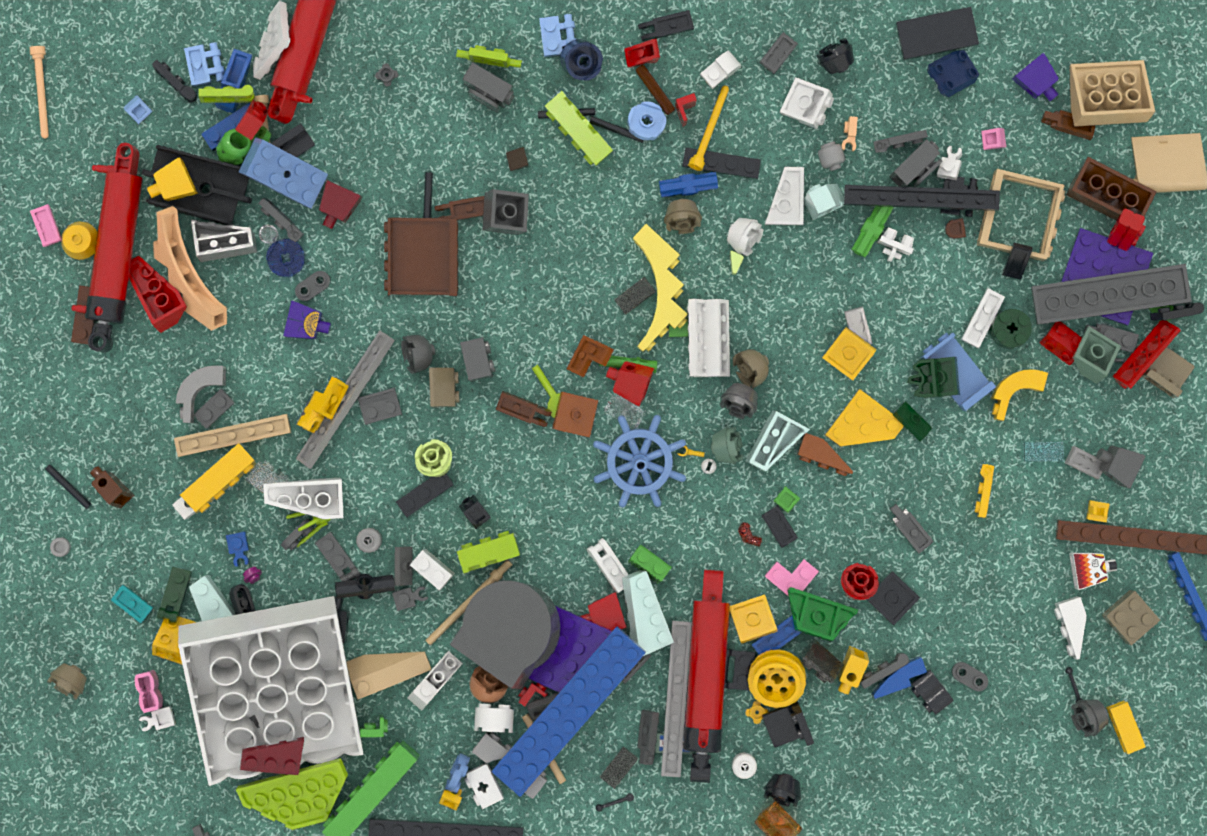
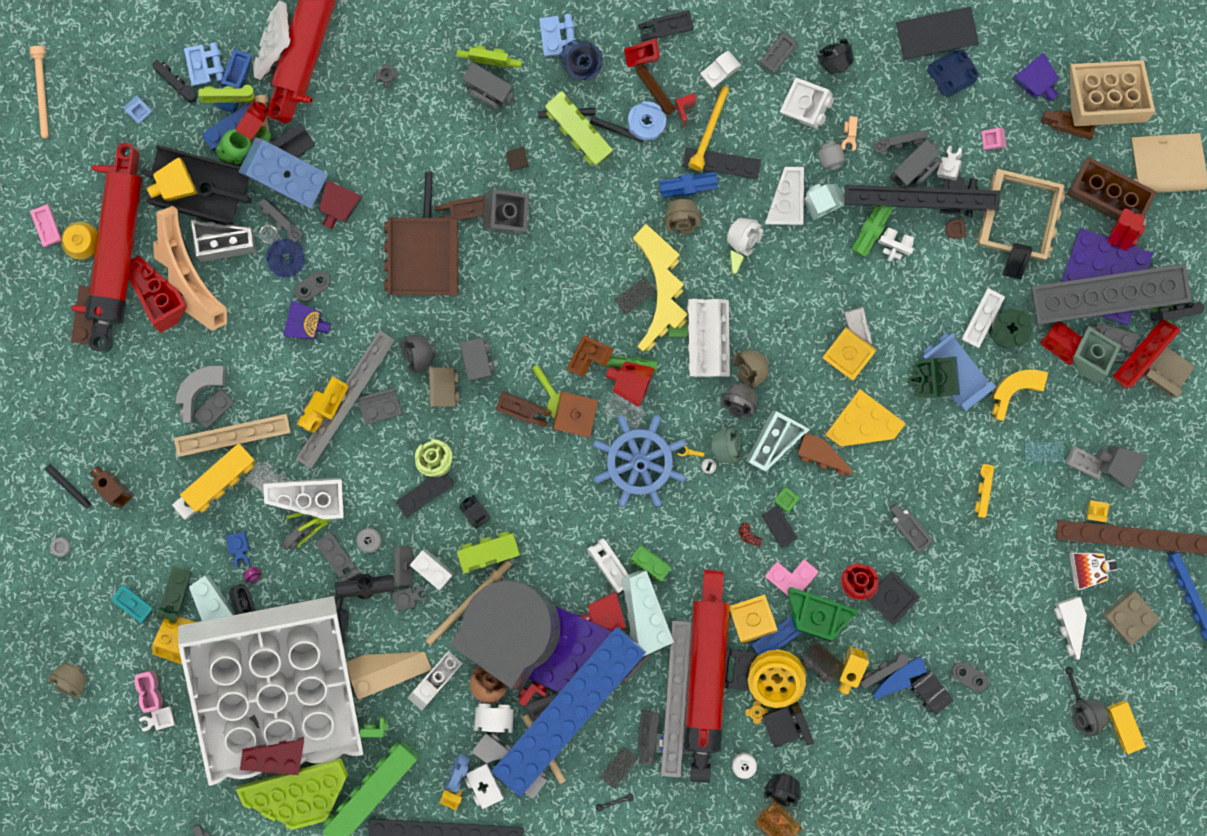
dark green plate [893,401,932,441] -> none

